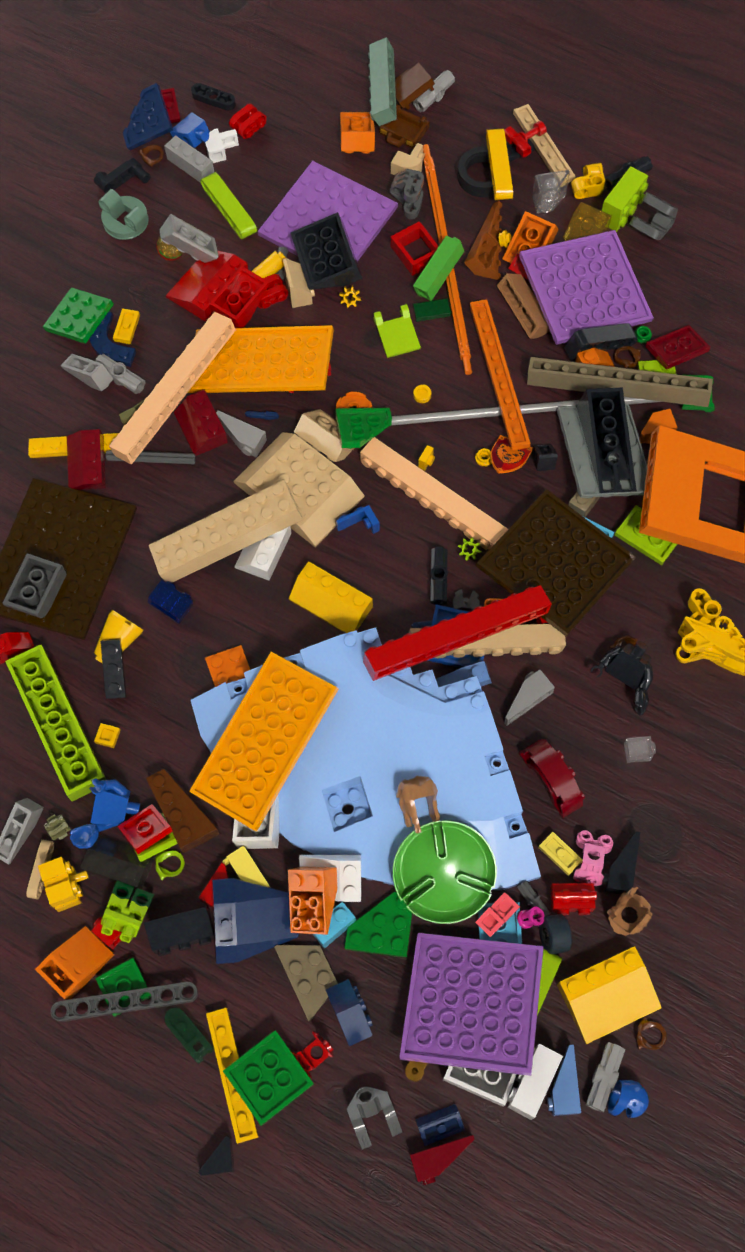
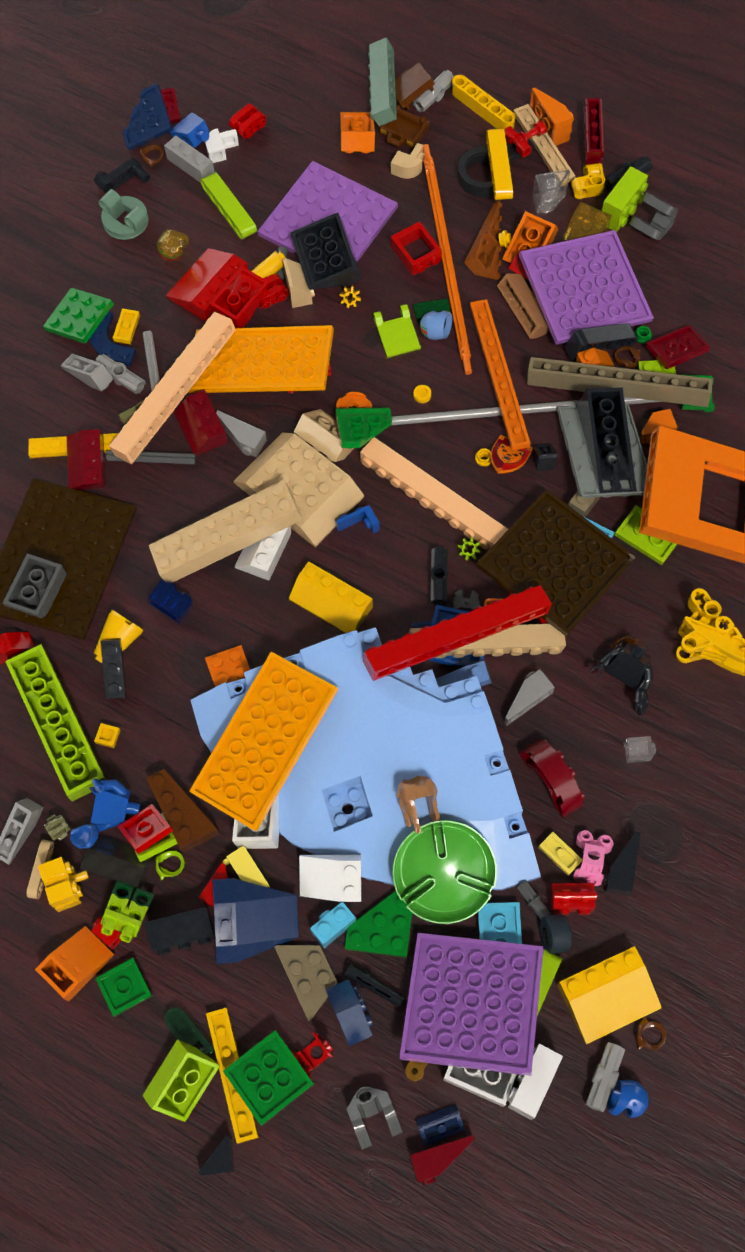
dark grey beam [51,982,198,1022] -> none
light grey slope [160,214,218,263] -> none
black beam [191,83,236,111] -> none
dark blue piece [245,411,279,420] -> none
orange slope [288,867,337,935] -> none
dark grey piece [390,169,424,219] -> none
bright green brick [413,236,464,301] -> none
yellow plate [418,445,435,471] -> none
coral slope [475,892,520,937] -> none
dark pink bush [517,907,545,929] -> none
medium blue slope [547,1045,581,1116] -> none
medium nougat piece [607,887,652,936] -> none
none -> lime slope [142,1039,220,1122]
none -> light grey axle [143,330,160,391]
none -> black pin [344,963,405,1008]
none -> medium blue helmet [420,311,452,340]
none -> yellow beam [452,75,515,130]
none -> orange slope [530,88,574,146]
none -> dark red brick [583,98,604,165]

